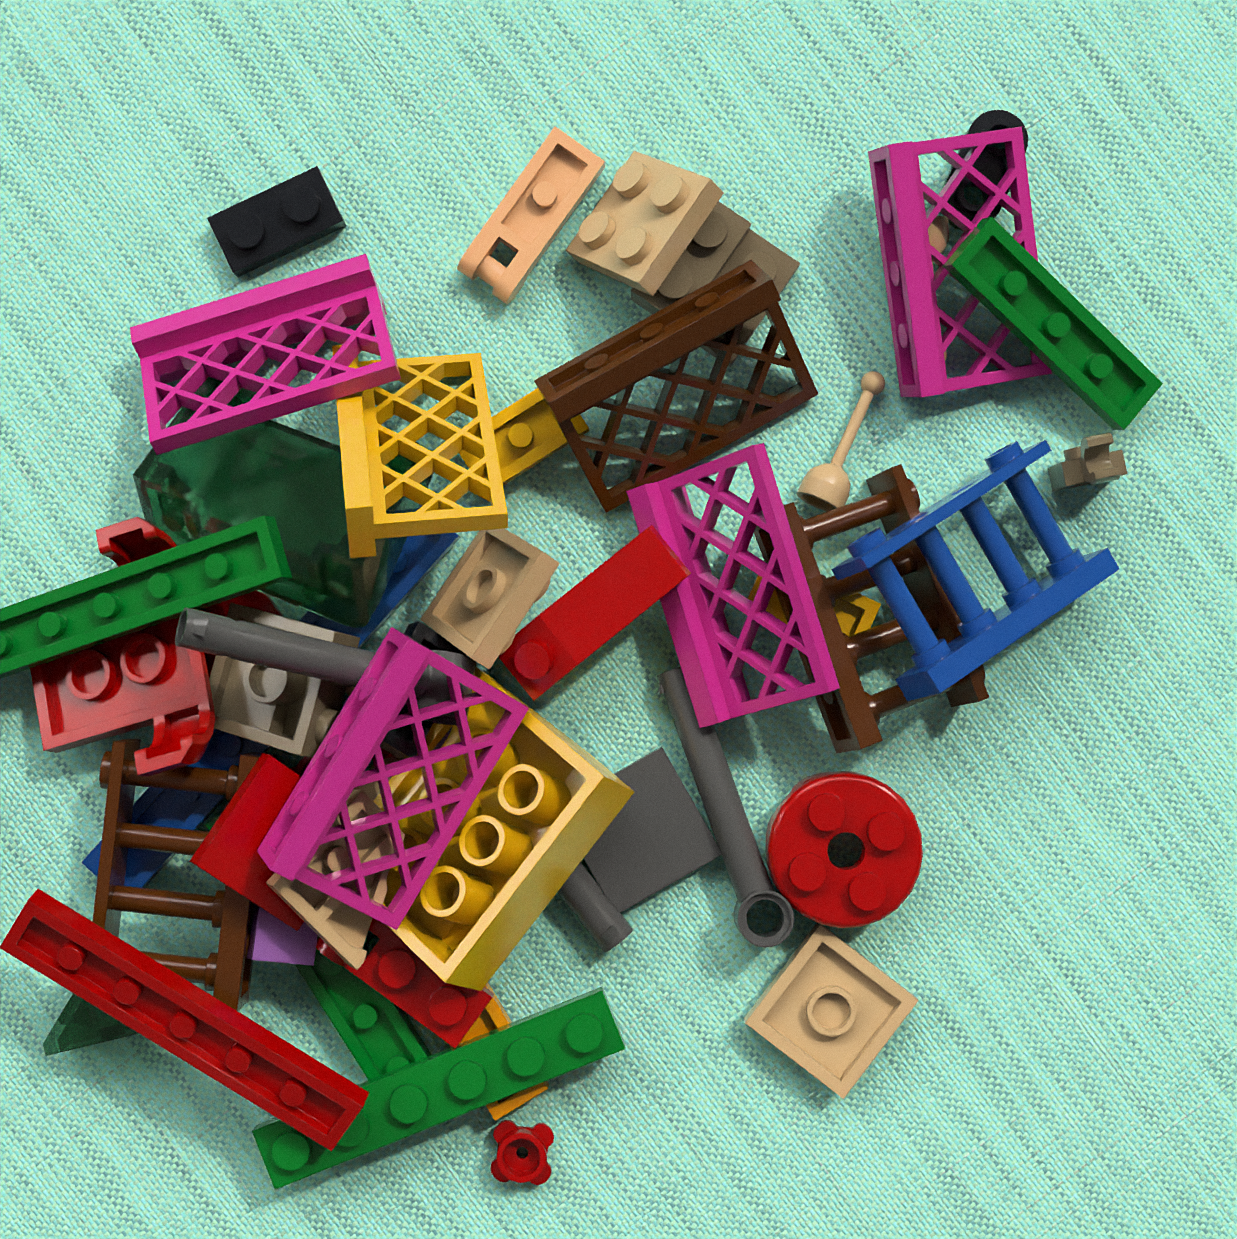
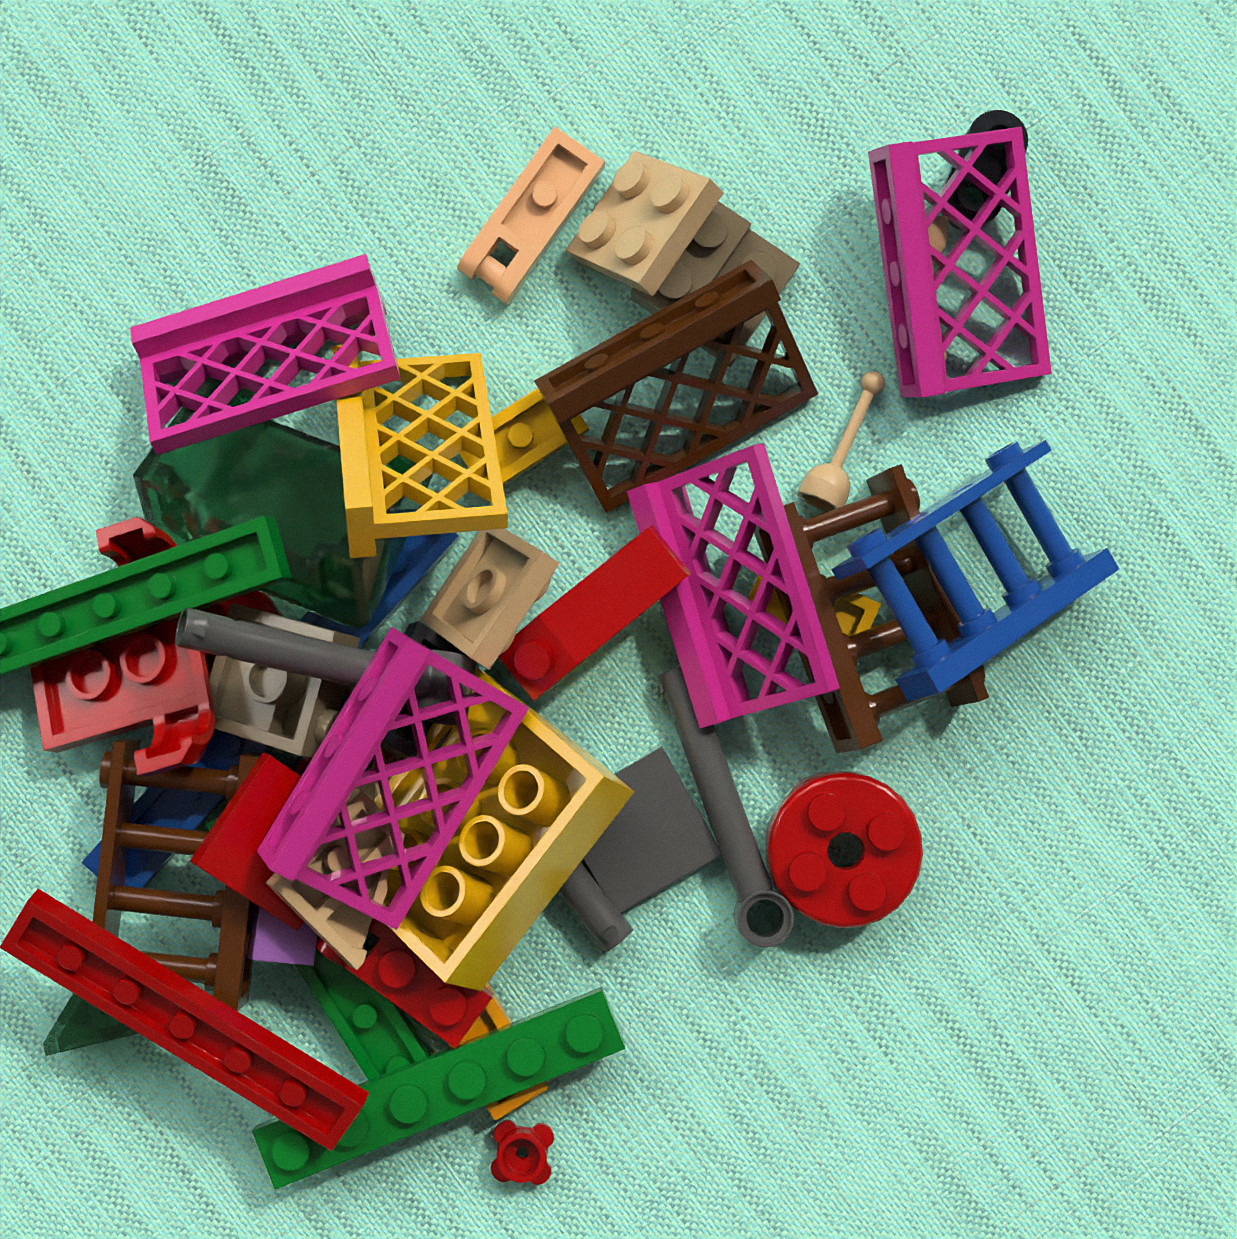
black plate [207,166,346,278] -> none
tan plate [743,923,919,1099] -> none
green plate [943,217,1163,430] -> none
dark tan plate [1048,432,1127,492] -> none

